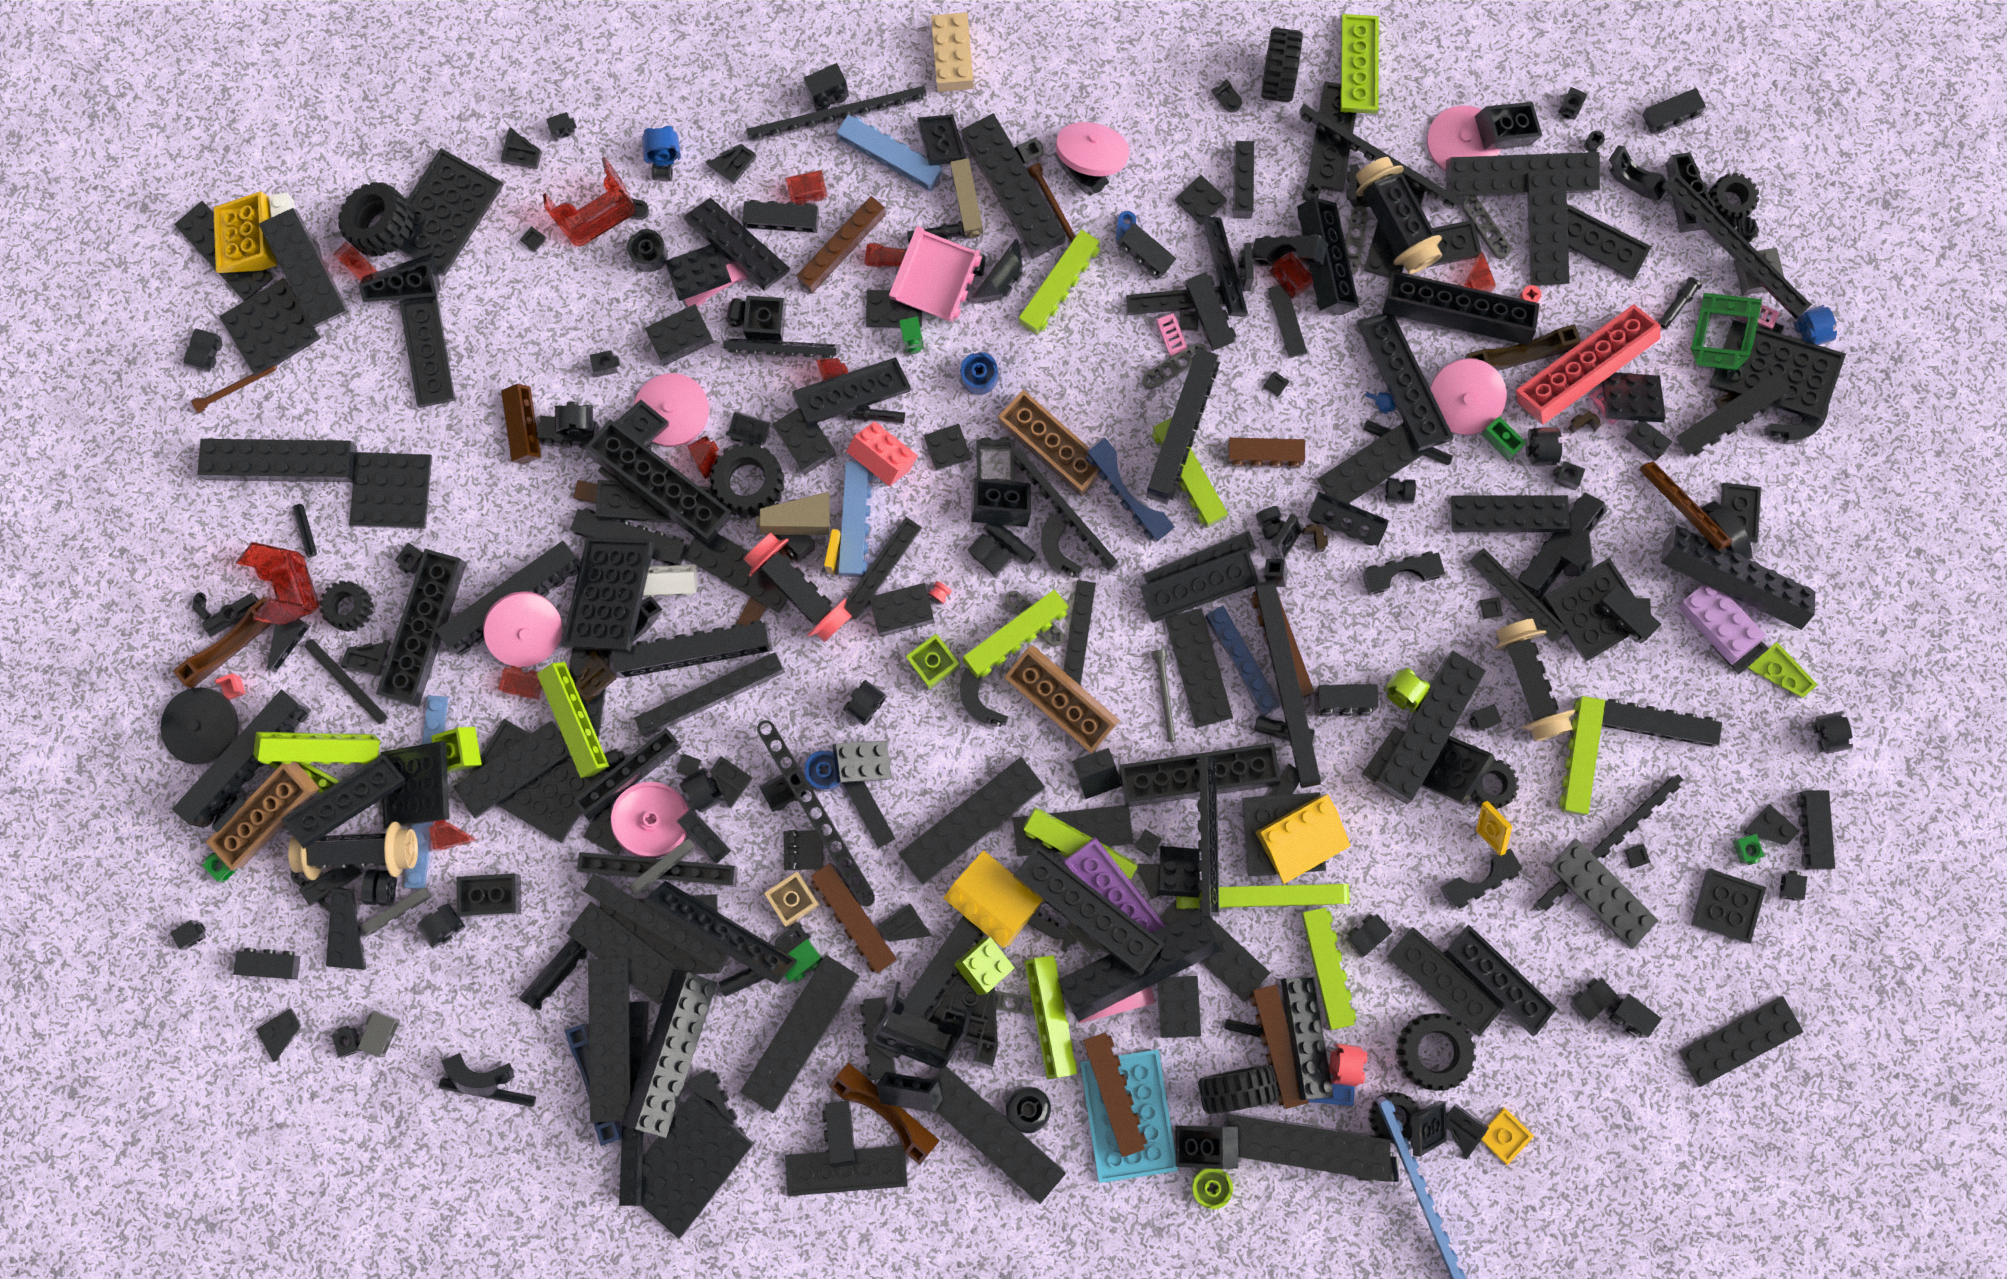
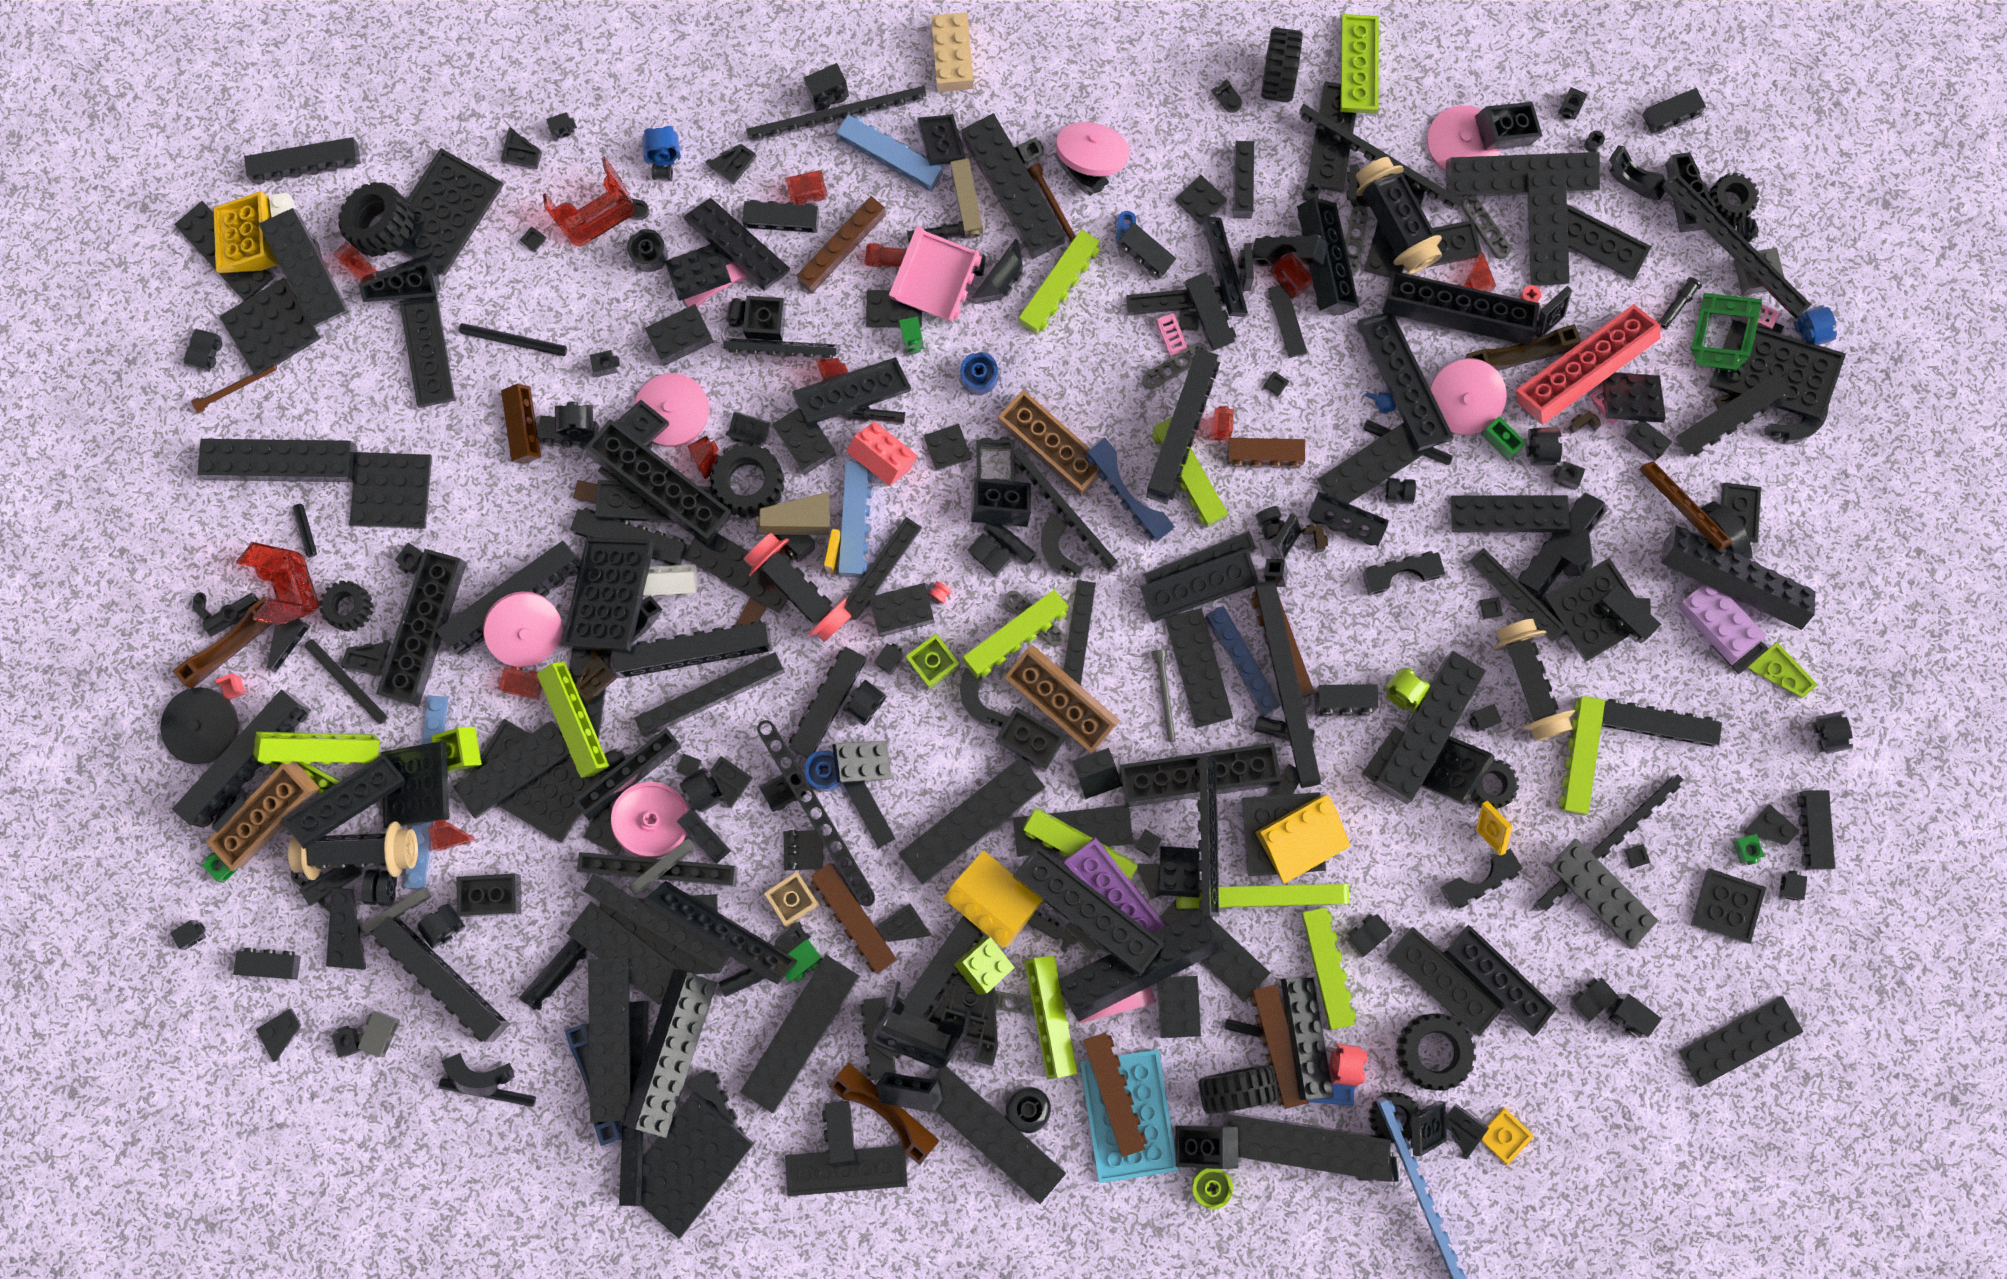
none -> black brick [244,137,361,184]
none -> black brick [372,916,510,1042]
none -> black axle [459,323,567,356]
none -> black brick [788,646,867,758]
none -> black brick [874,643,904,675]
none -> black brick [996,707,1066,772]
none -> clear red brick [1211,406,1234,441]
none -> black tile [1535,286,1572,338]

